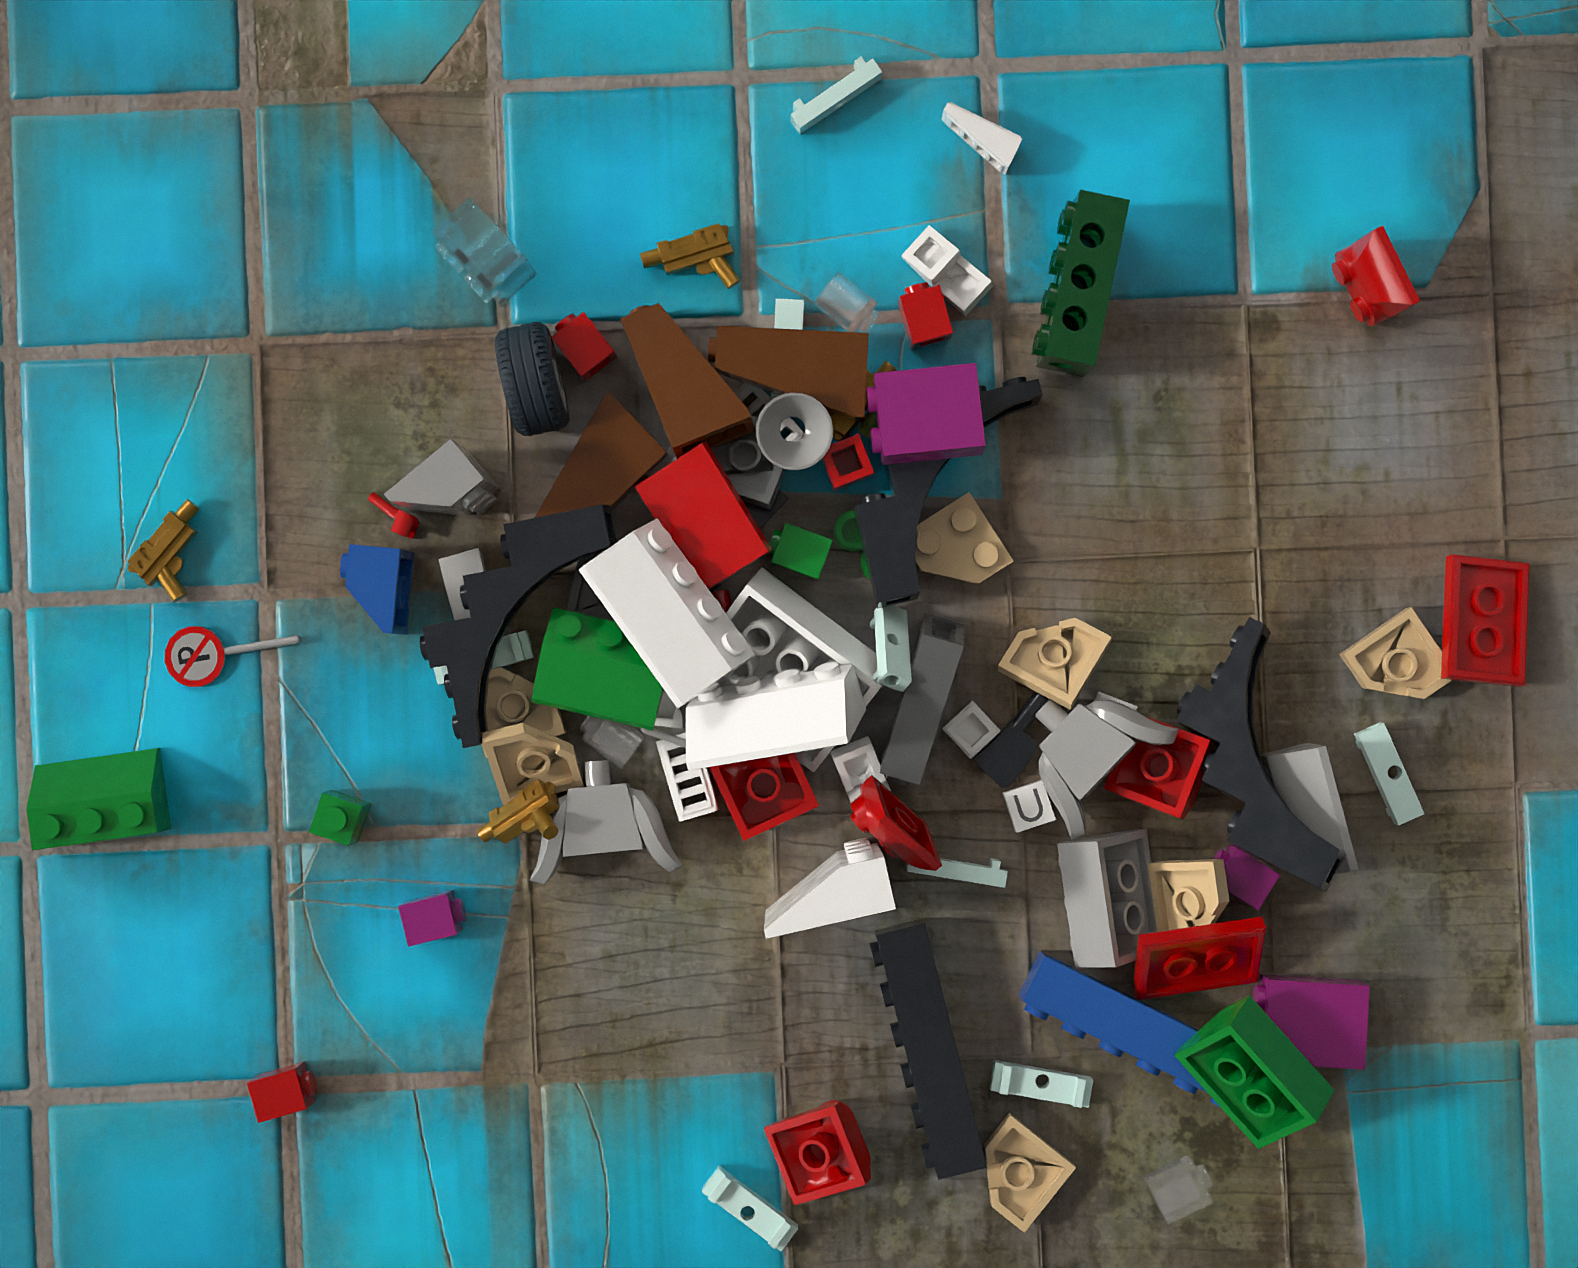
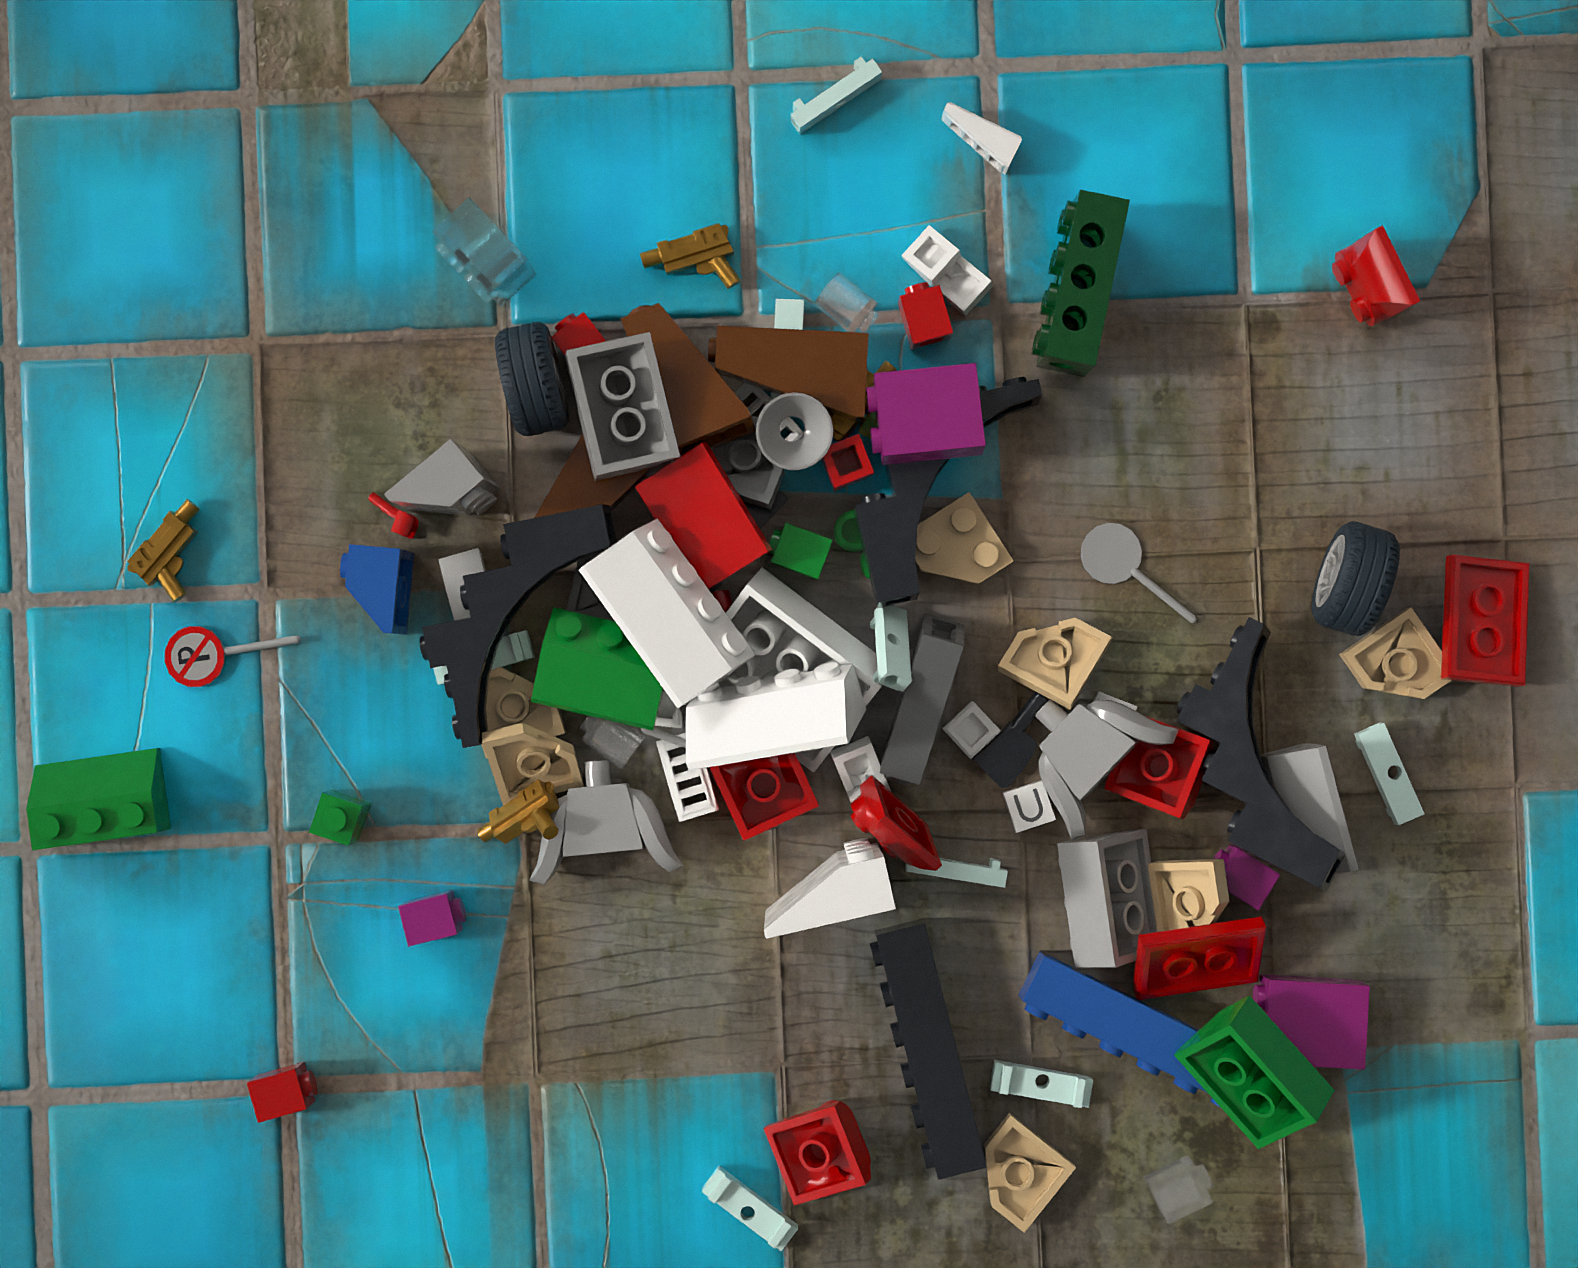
none -> light grey slope [565,332,680,481]
none -> light grey piece [1080,523,1197,623]
none -> black wheel [1311,521,1400,636]

